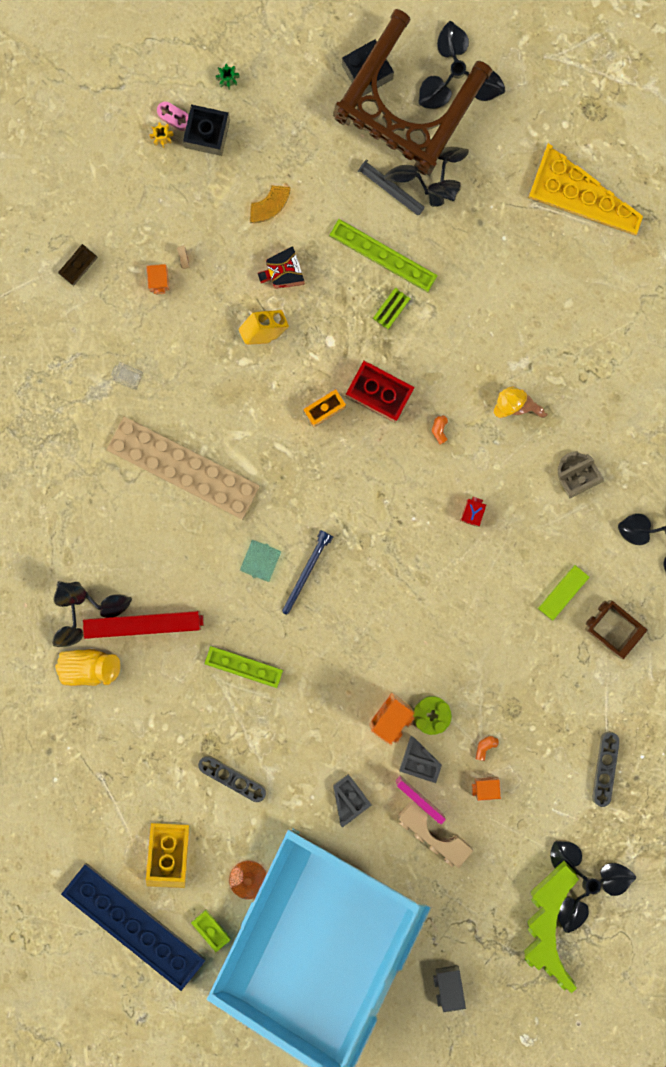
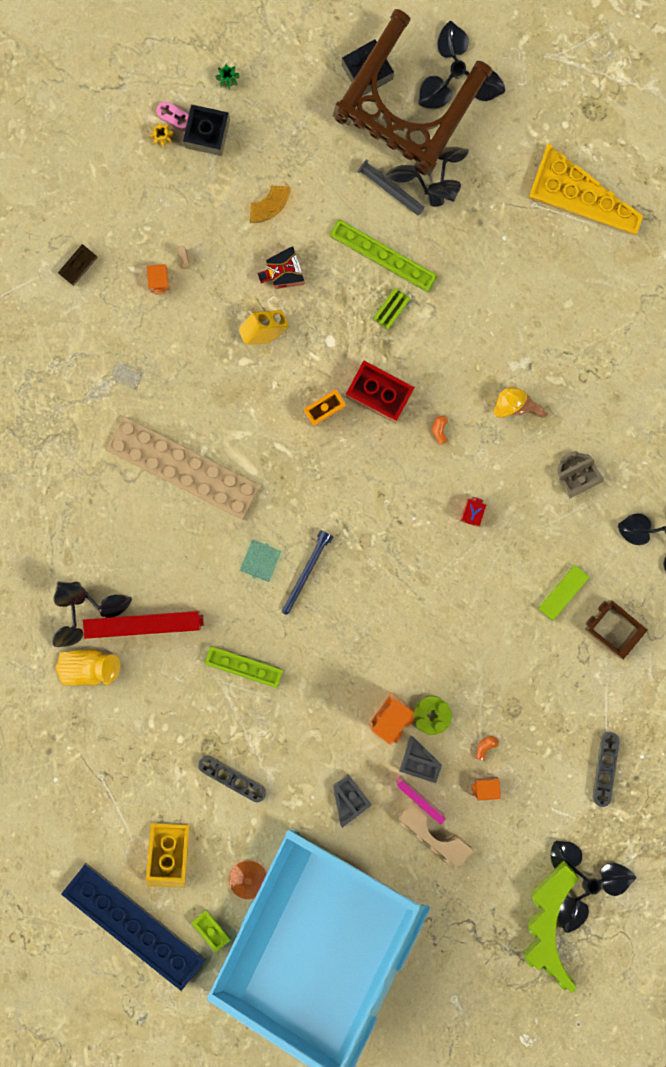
dark grey brick [433,965,466,1013] -> none

